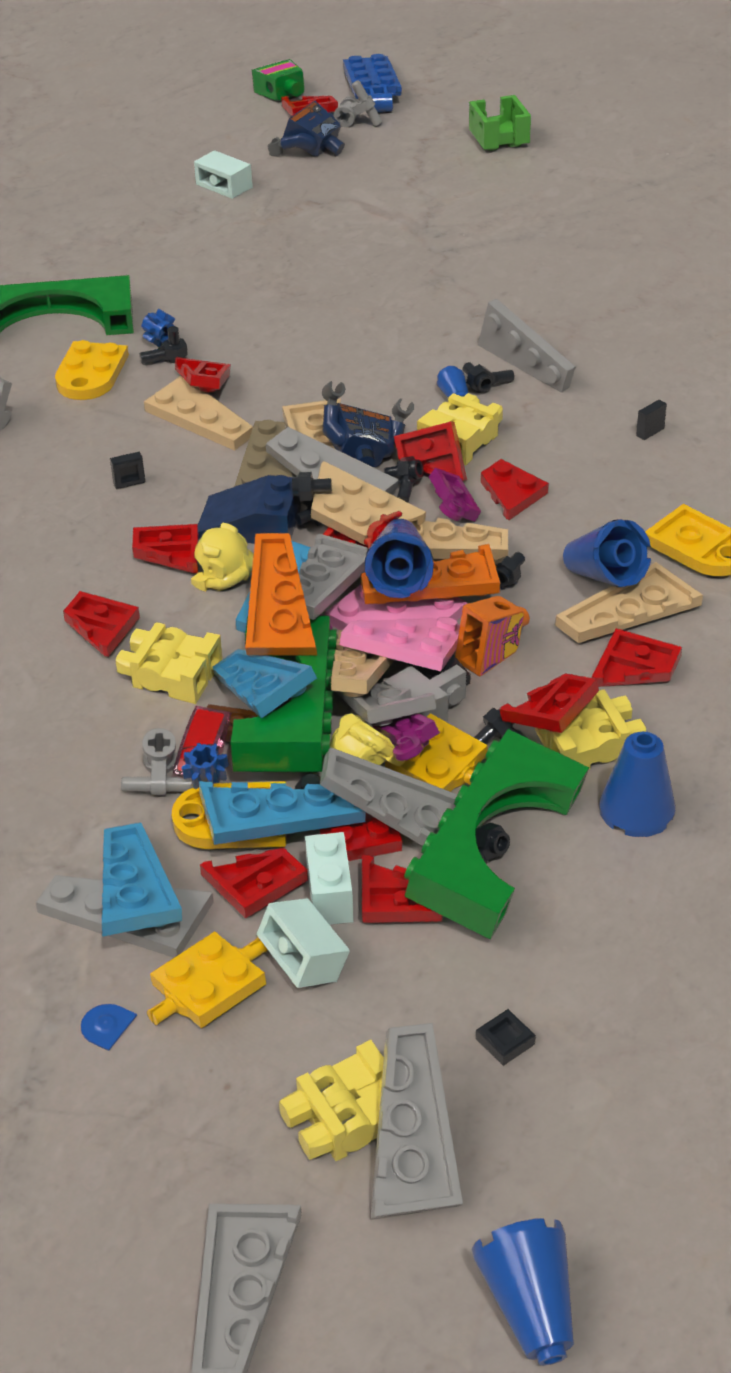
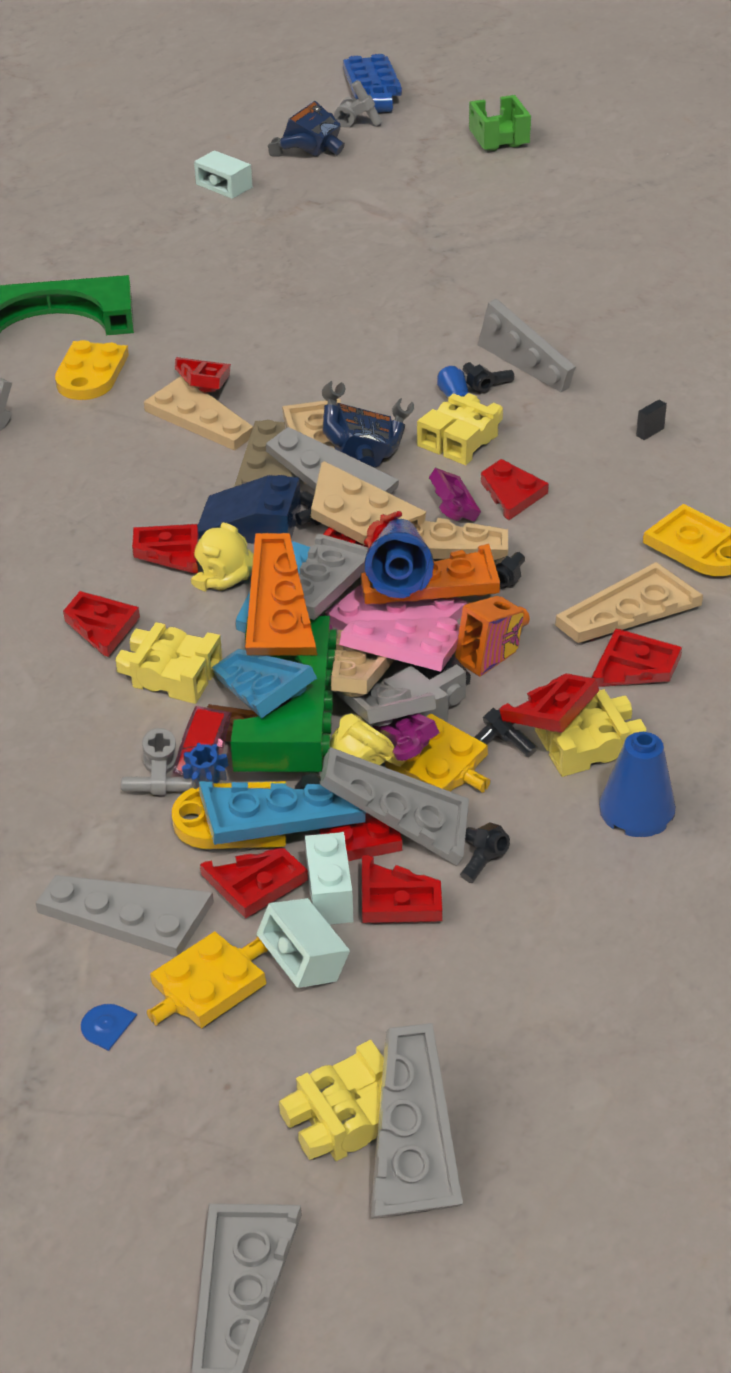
dark azure wing [102,822,182,937] -> none
black tile [110,451,146,489] -> none
black piece [139,326,188,364] -> none
blue gear [141,309,176,347] -> none
green torso [252,59,305,101] -> none
red wing [281,96,338,116] -> none
black piece [292,472,332,501] -> none
black piece [384,456,424,502] -> none
red wing [394,421,467,481] -> none
green arch [404,729,589,940] -> none
blue cone [471,1218,574,1366] -> none
black tile [476,1009,536,1066] -> none
blue cone [563,519,651,587] -> none

